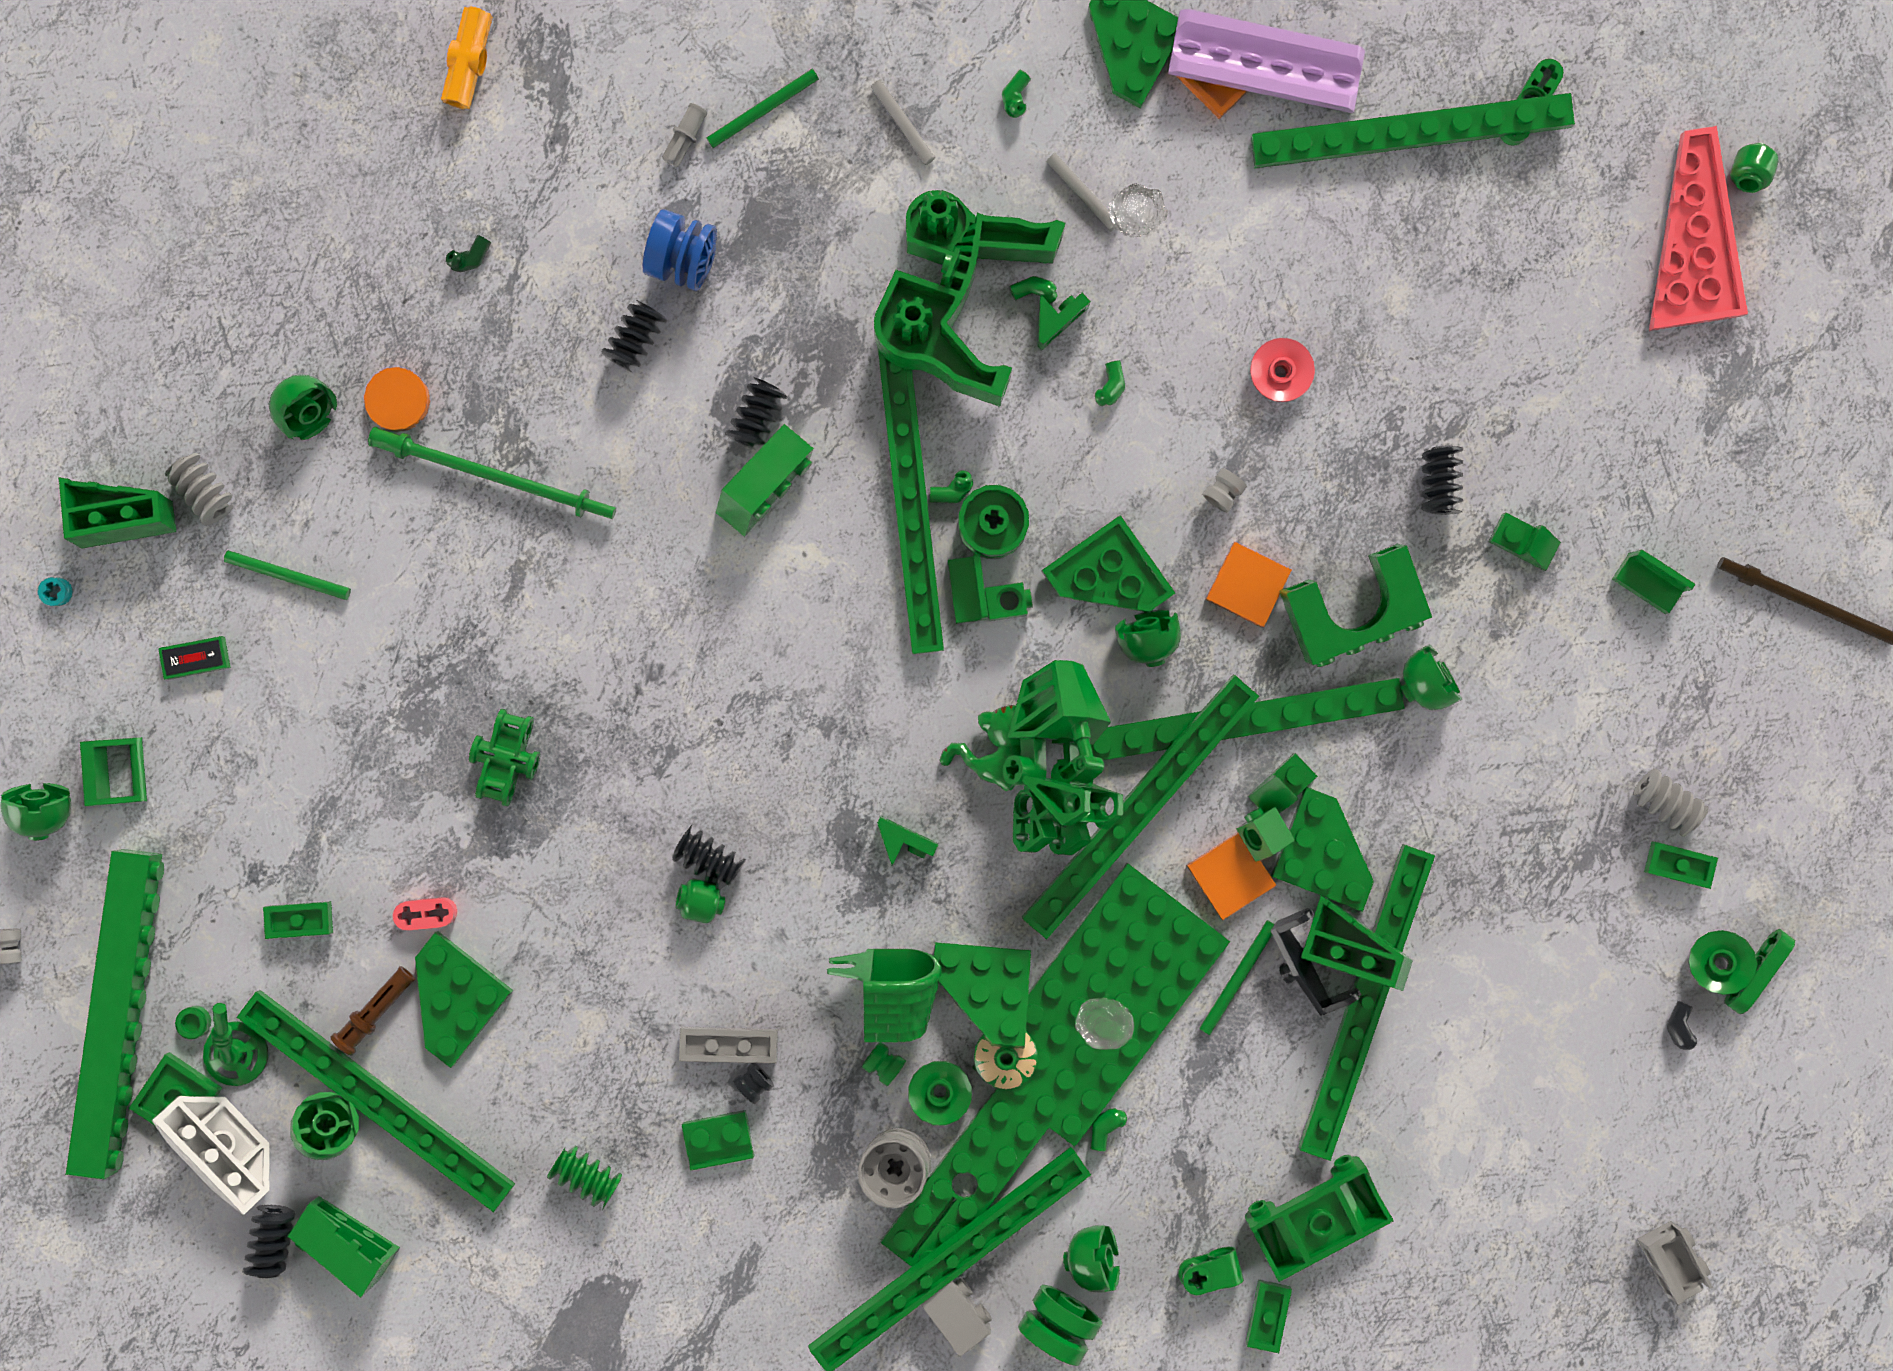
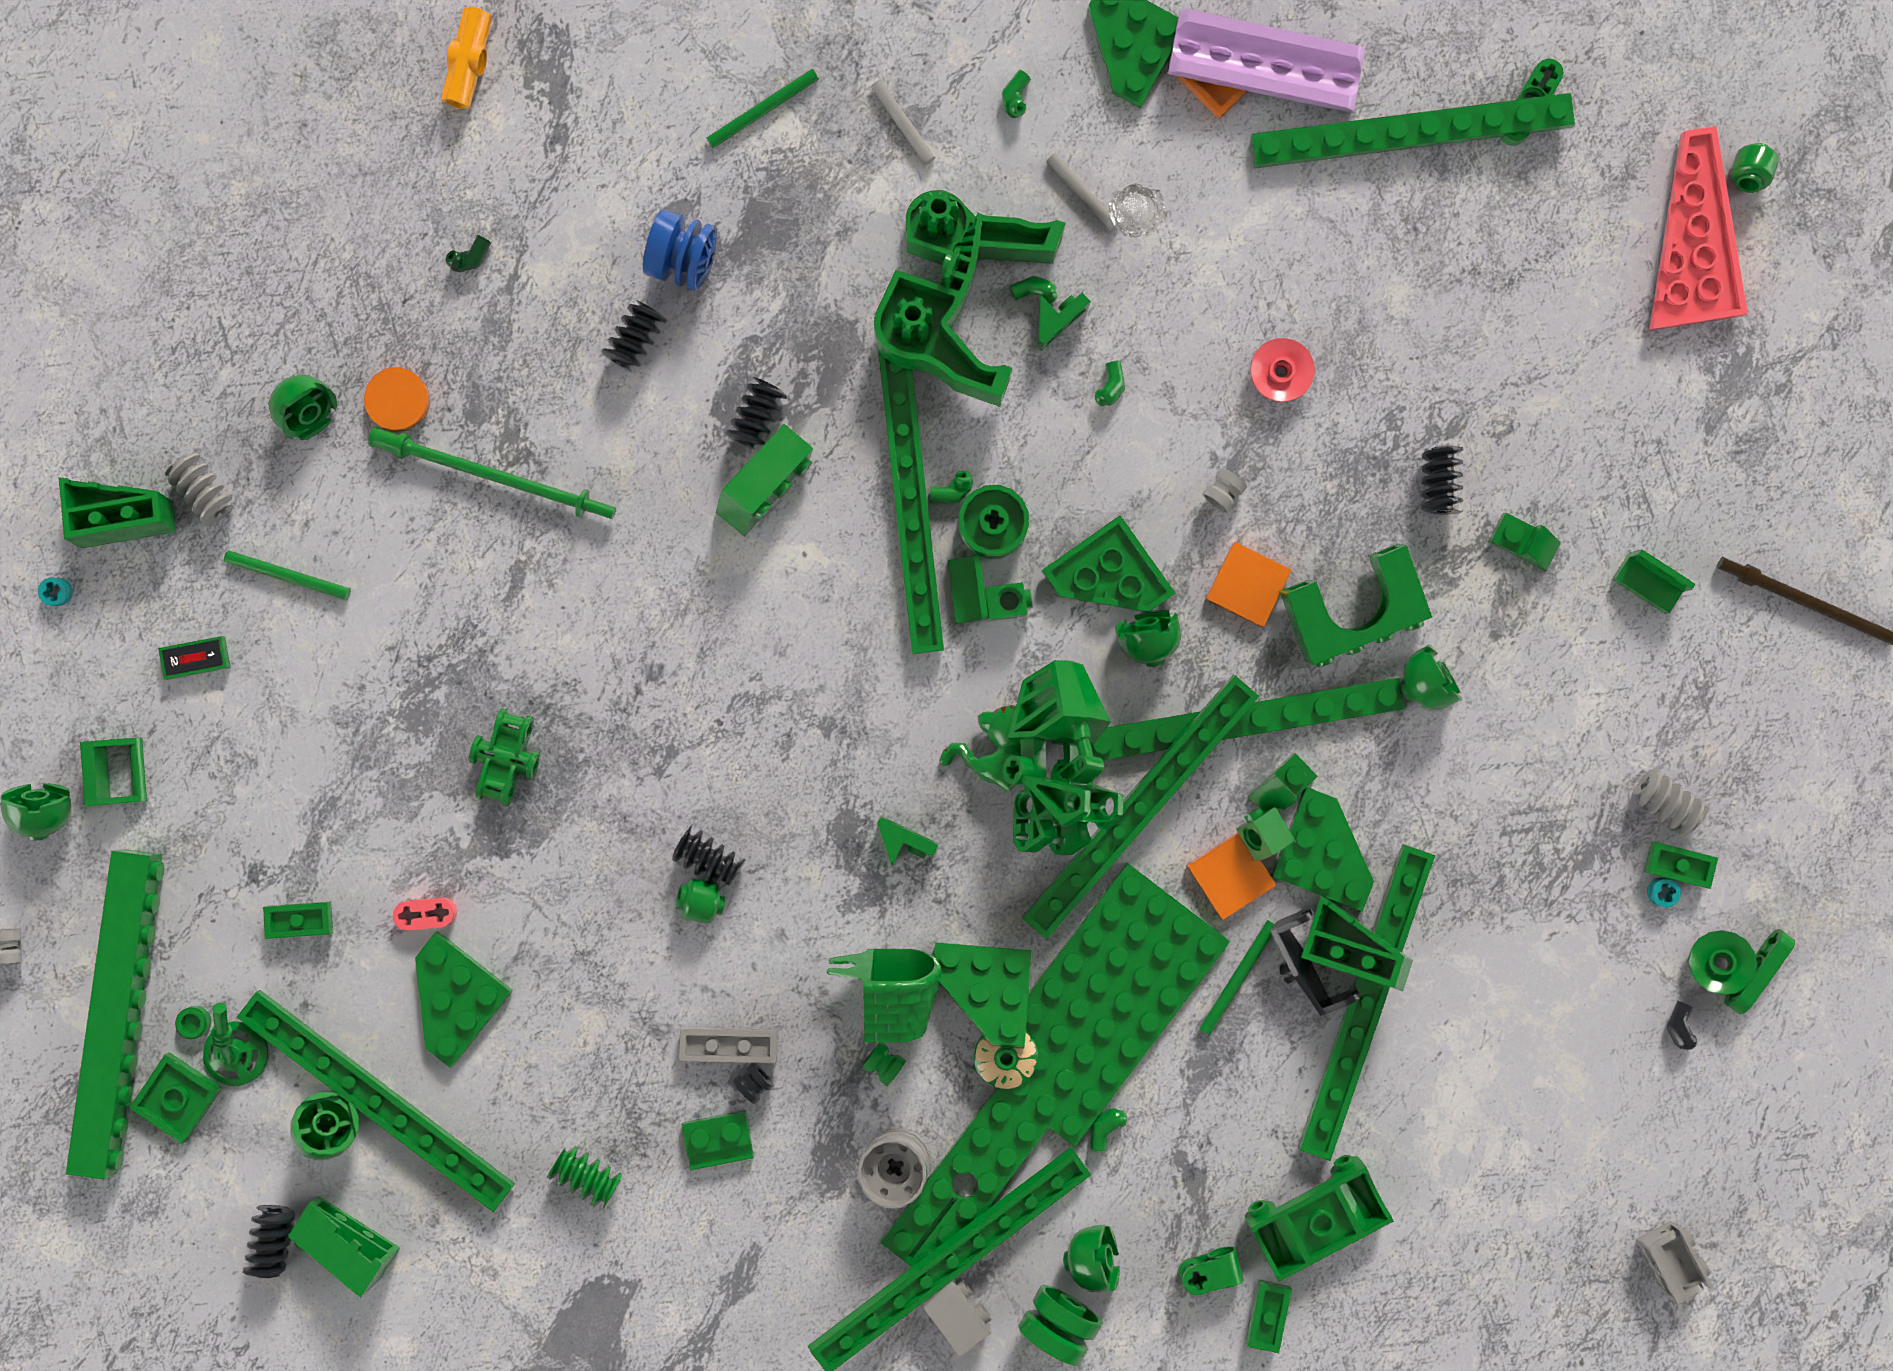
white wedge [152,1096,269,1215] -> none
reddish brown pin [330,966,416,1056] -> none
light grey axle [662,103,707,167] -> none
green dish [908,1061,972,1125] -> none
clear hair [1075,998,1134,1049] -> none
none -> teal bush [1647,878,1681,908]

